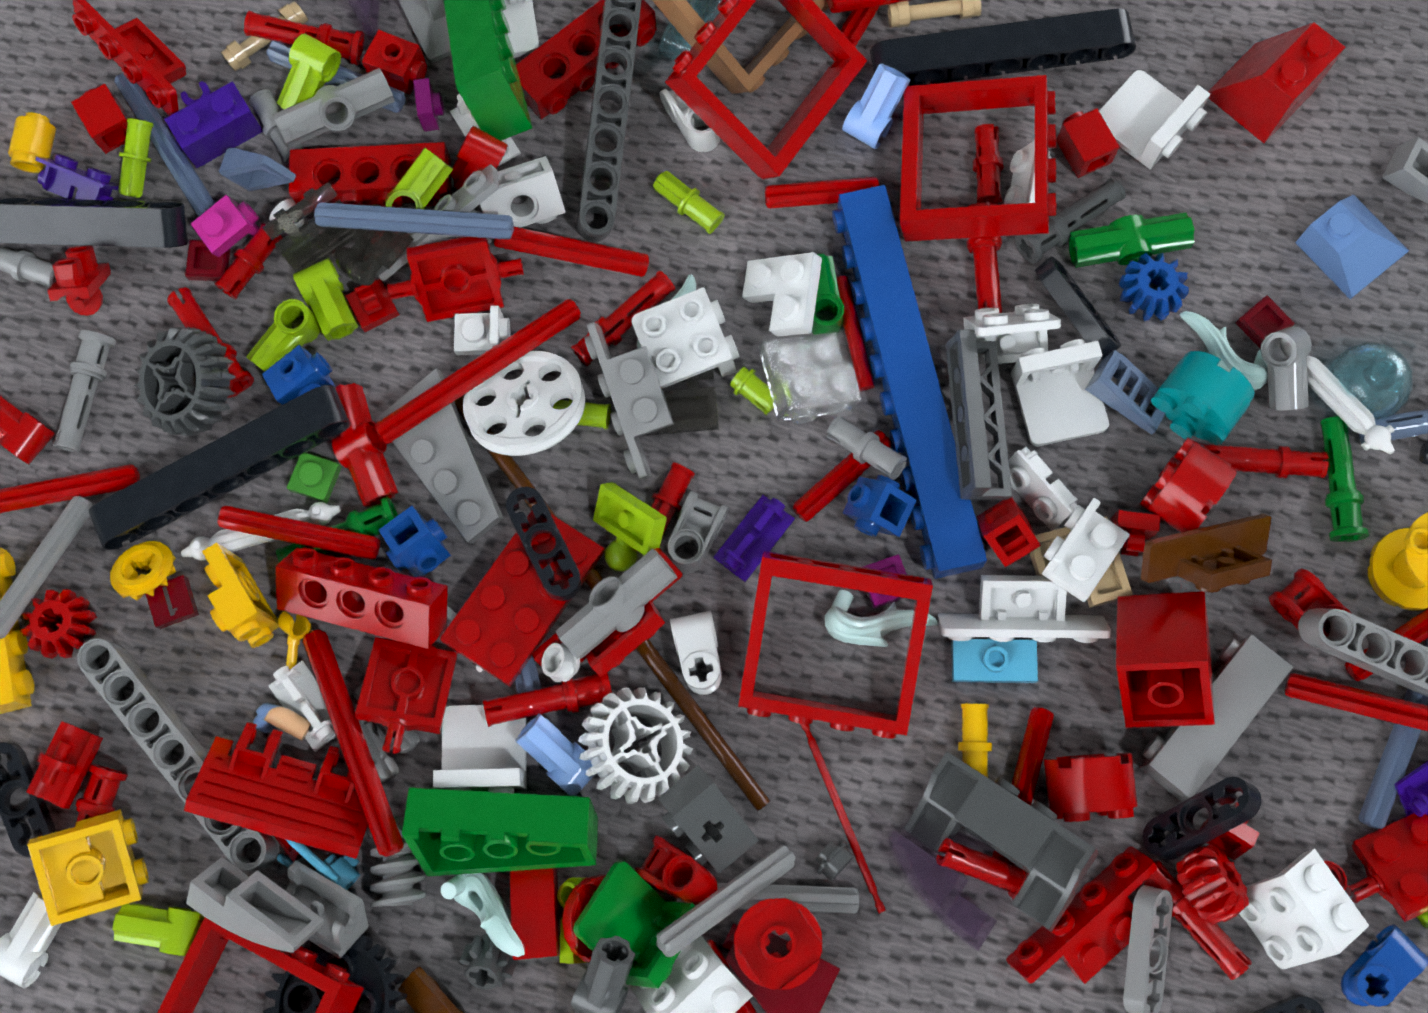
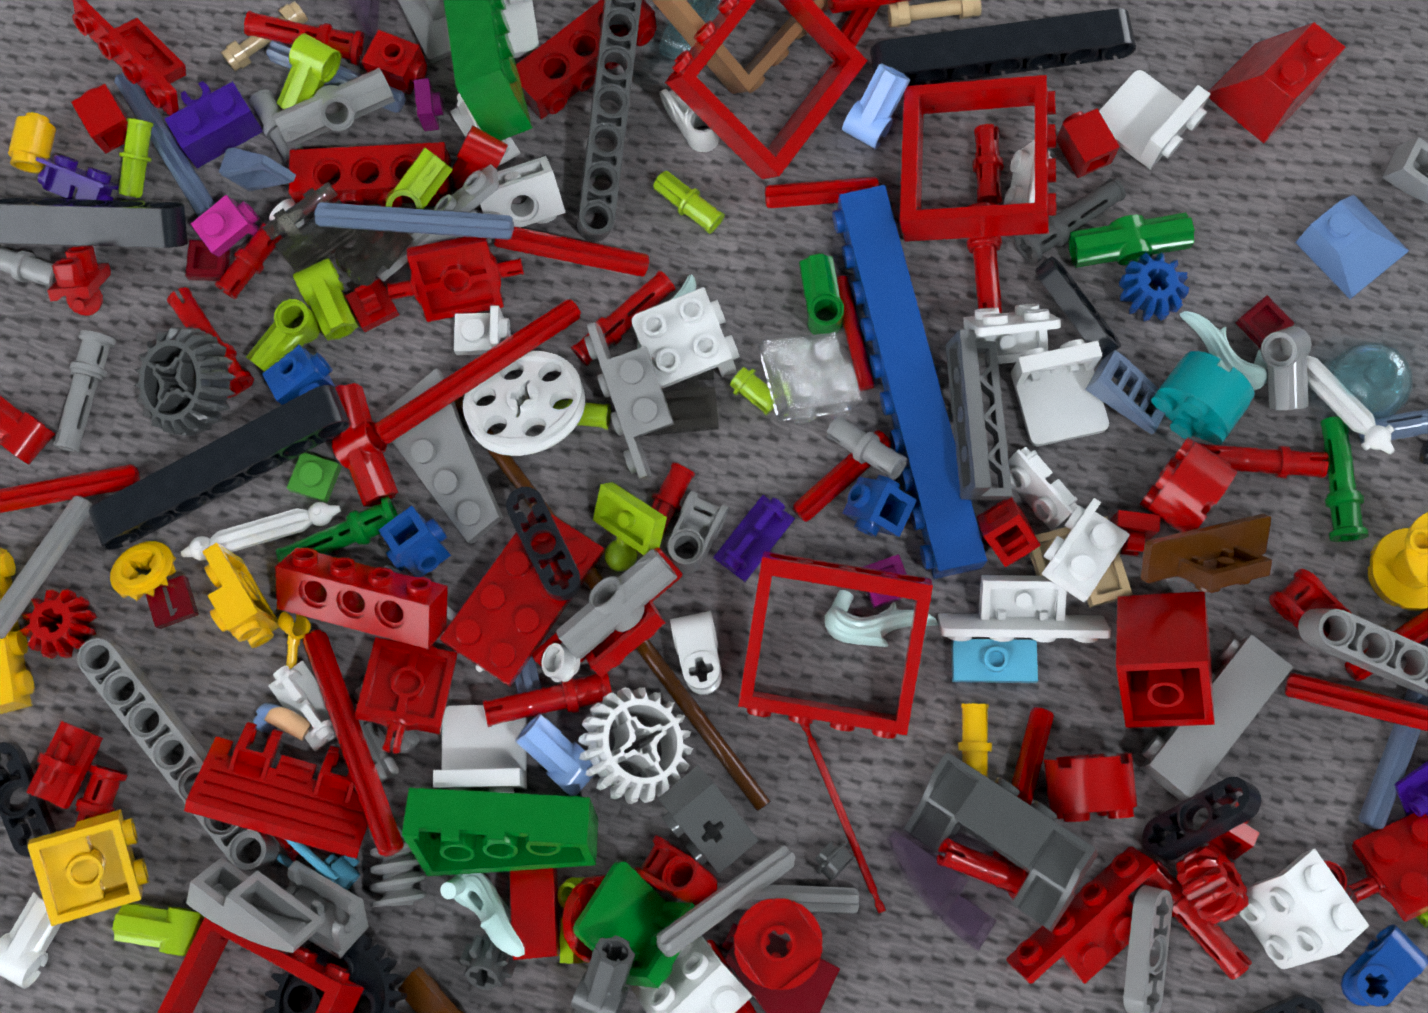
red axle [217,506,380,560] -> none
white plate [742,252,822,337] -> none

